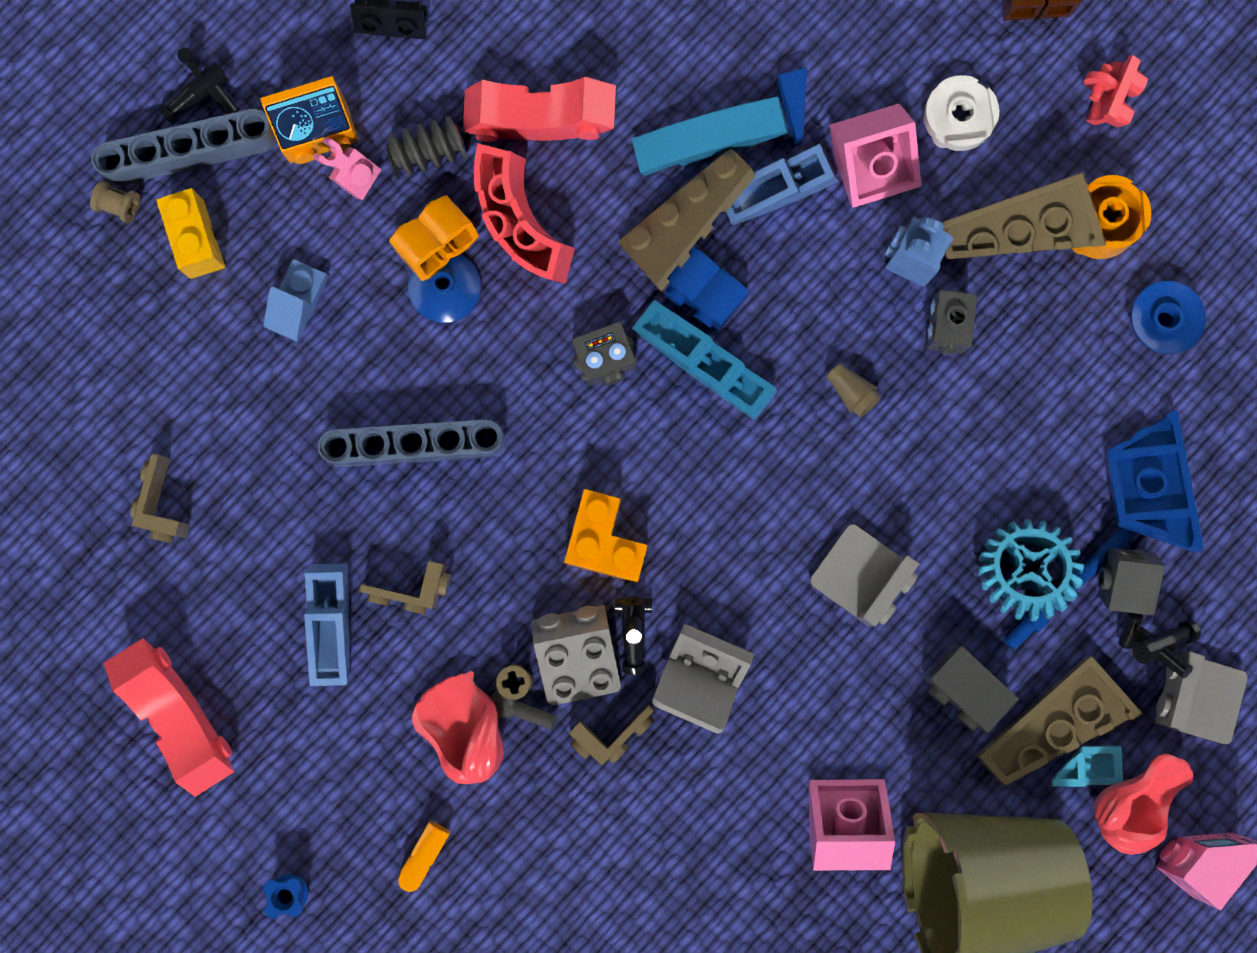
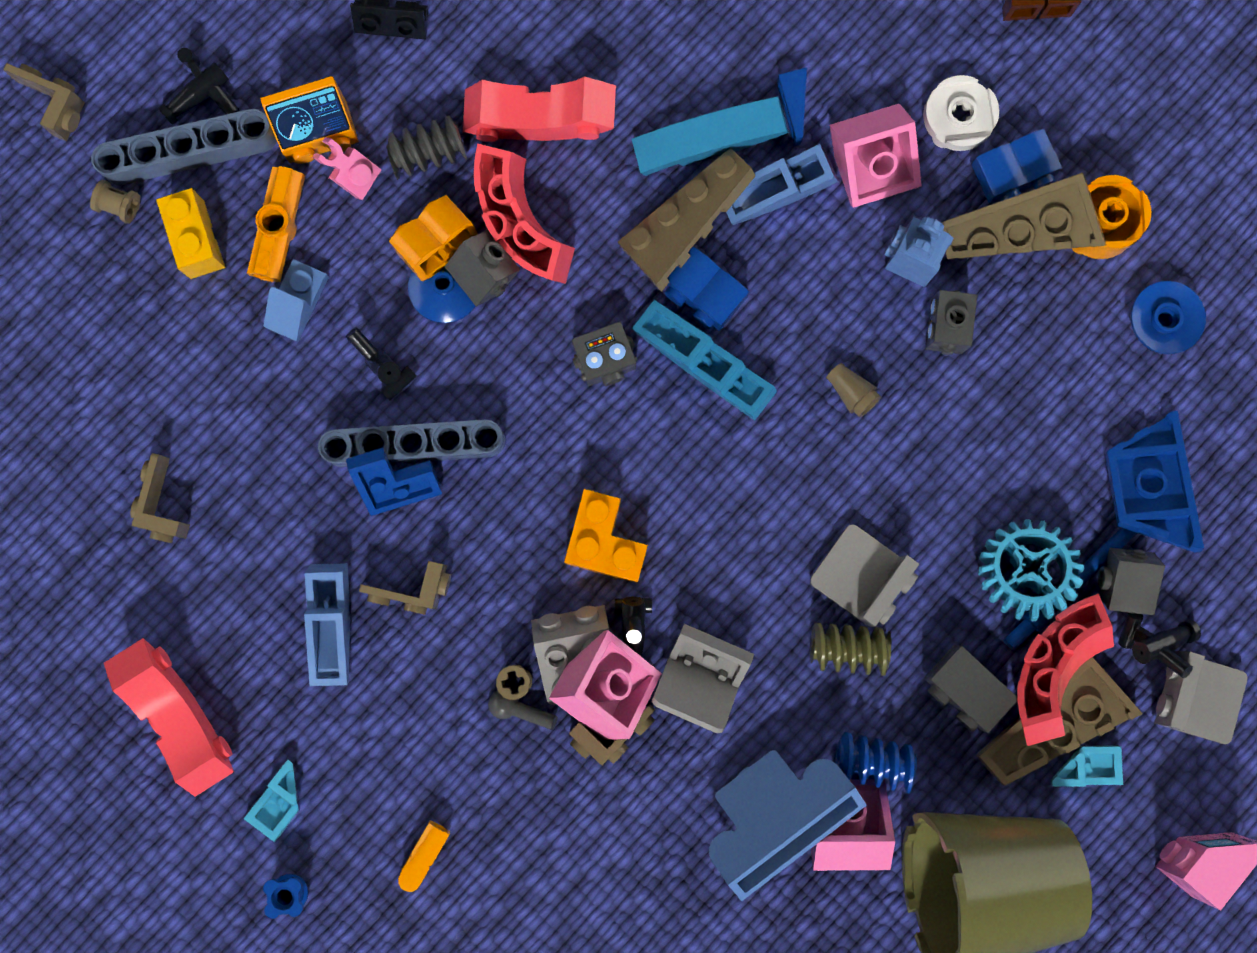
coral piece [412,671,504,784] -> none
coral hips [1084,55,1148,128] -> none
coral piece [1093,753,1194,855] -> none
none -> dark tan bracket [3,63,85,142]
none -> medium azure slope [244,760,299,842]
none -> light orange piece [247,166,305,282]
none -> black piece [346,327,417,401]
none -> blue plate [346,448,442,516]
none -> dark grey head [444,230,520,307]
none -> bright pink slope [549,630,662,740]
none -> medium blue brick [709,750,867,901]
none -> olive piece [810,622,891,676]
none -> blue piece [834,732,917,794]
none -> blue brick [971,129,1062,204]
none -> coral brick [1017,594,1114,746]

